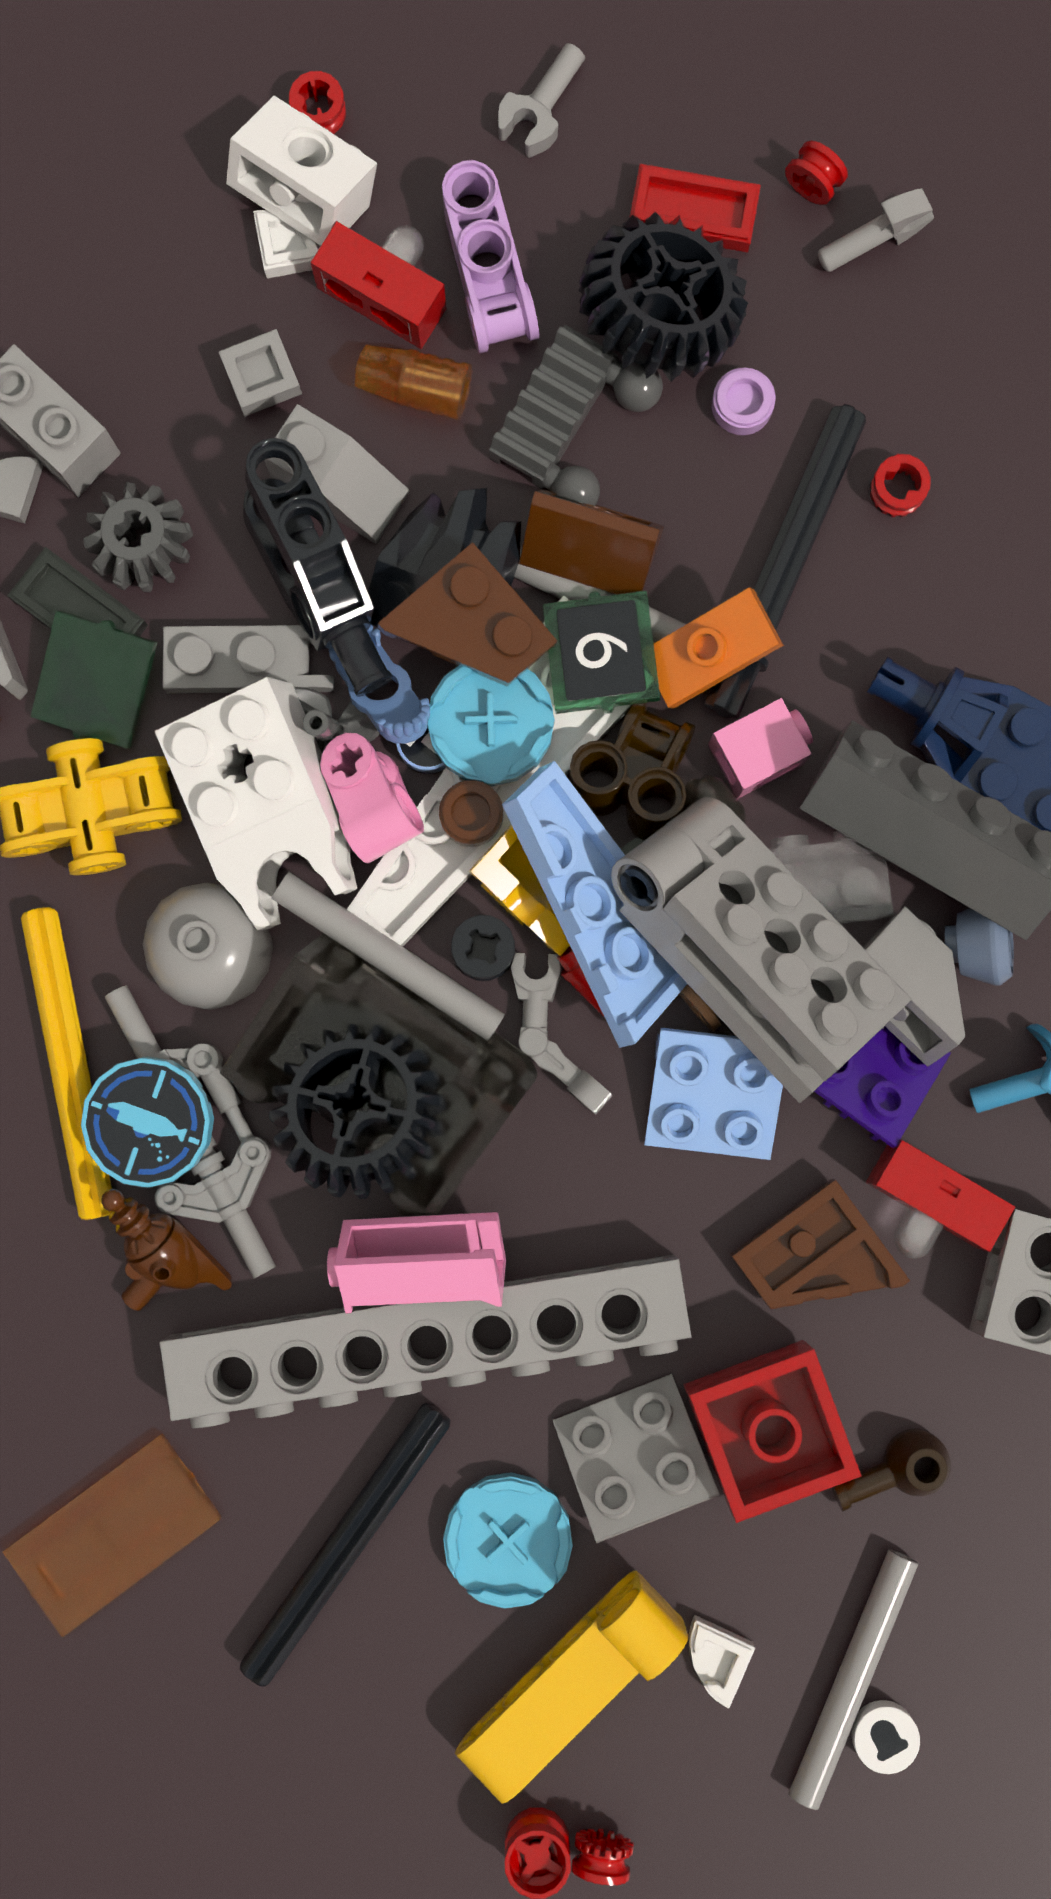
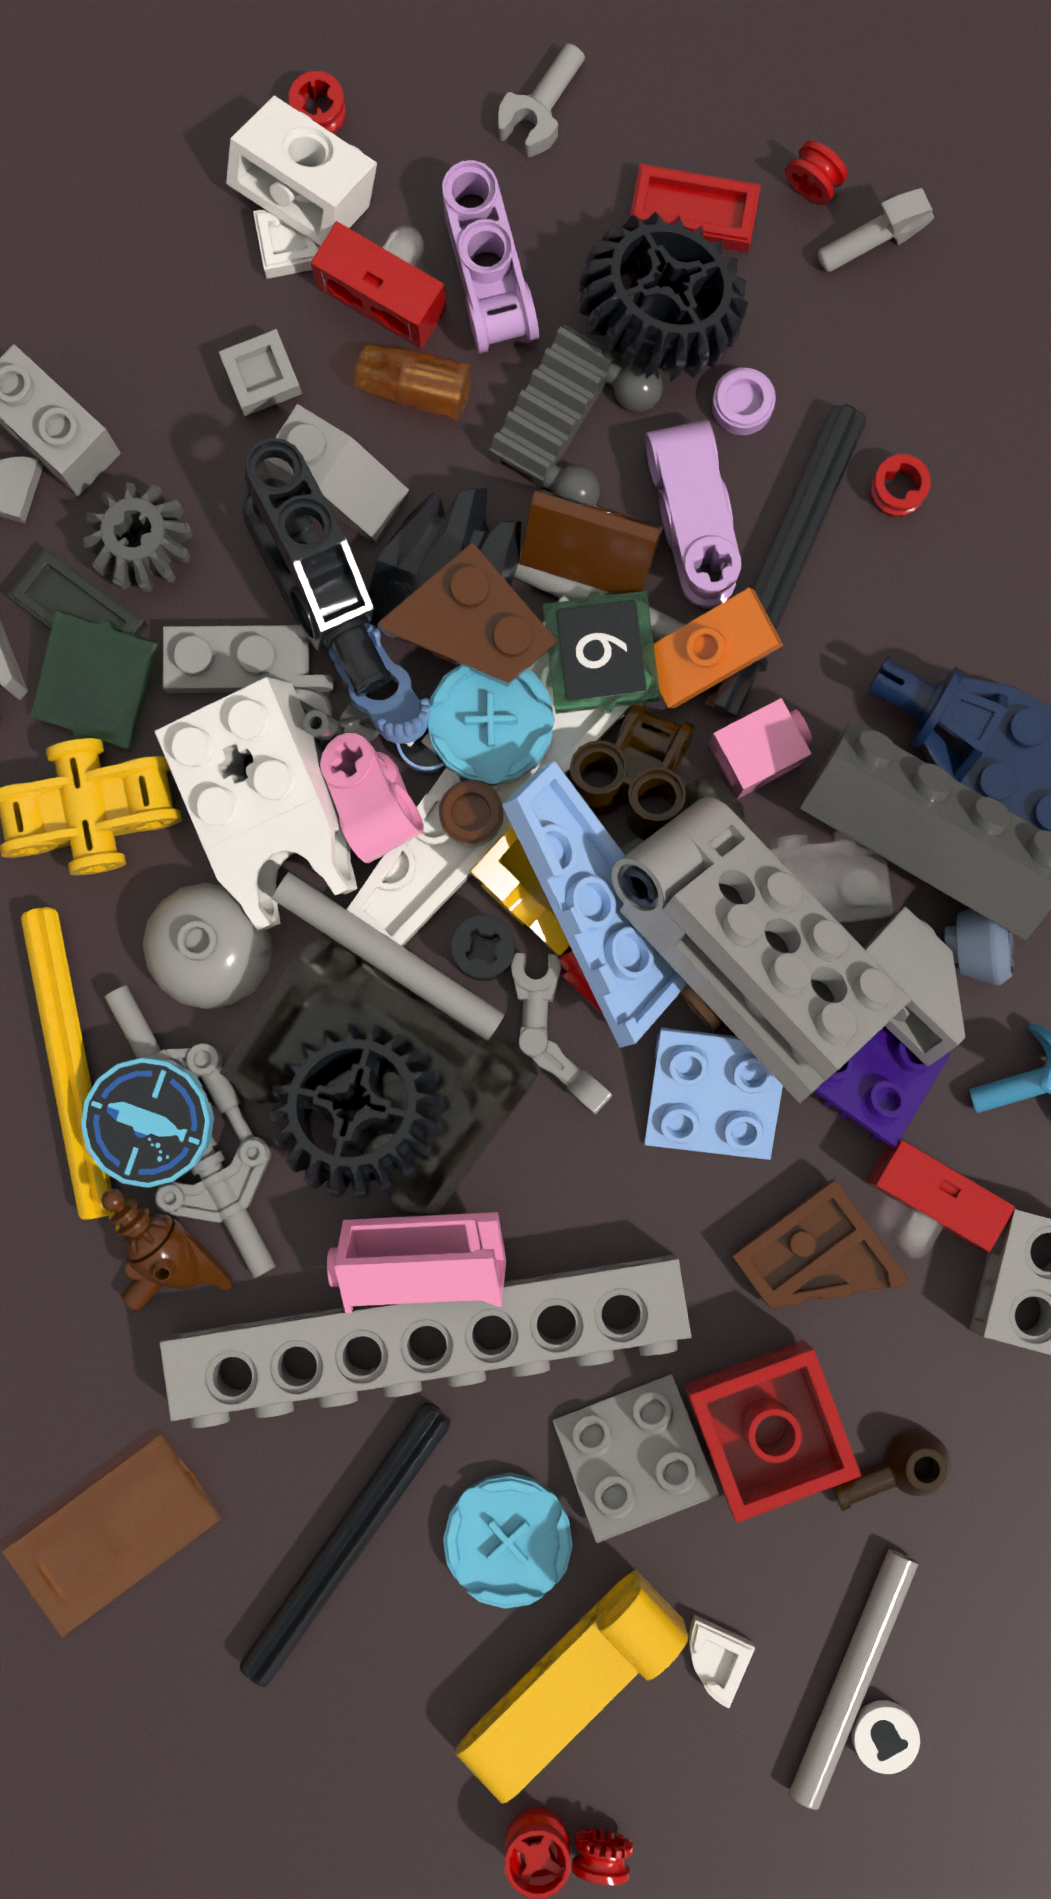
none -> lavender piece [645,419,741,609]

